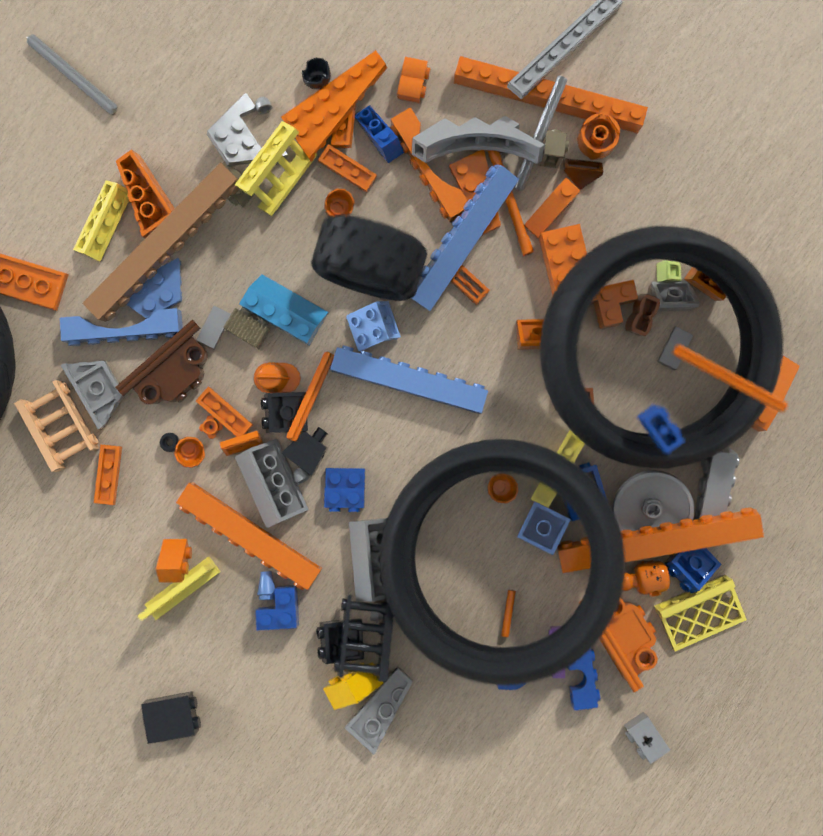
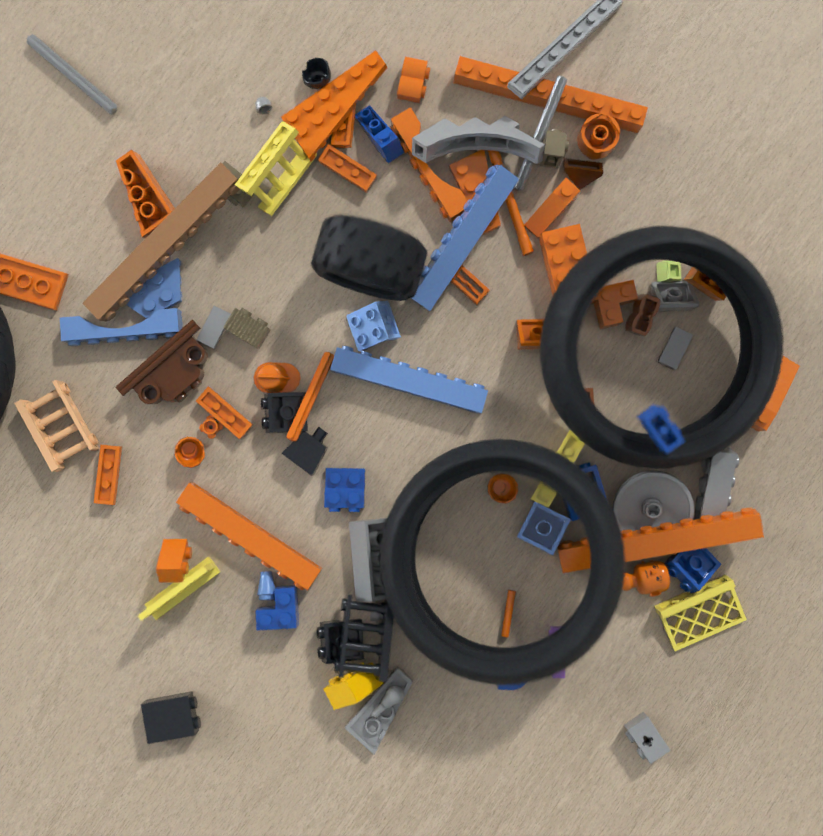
light grey wing [61,361,125,430] -> none
light yellow fence [73,181,129,262] -> none
black plate [160,433,179,452] -> none
wing [207,93,288,166] -> none
orange tile [220,431,263,456] -> none
light grey slope [235,439,309,528] -> none
dark azure slope [239,274,329,346] -> none
light grey hinge [293,468,310,485] -> none
orange hair [324,189,355,217] -> none
blue arch [567,649,601,711] -> none
orange brick [578,598,658,693] -> none
orange axle [672,345,788,412] -> none
none -> light grey piece [371,686,404,718]

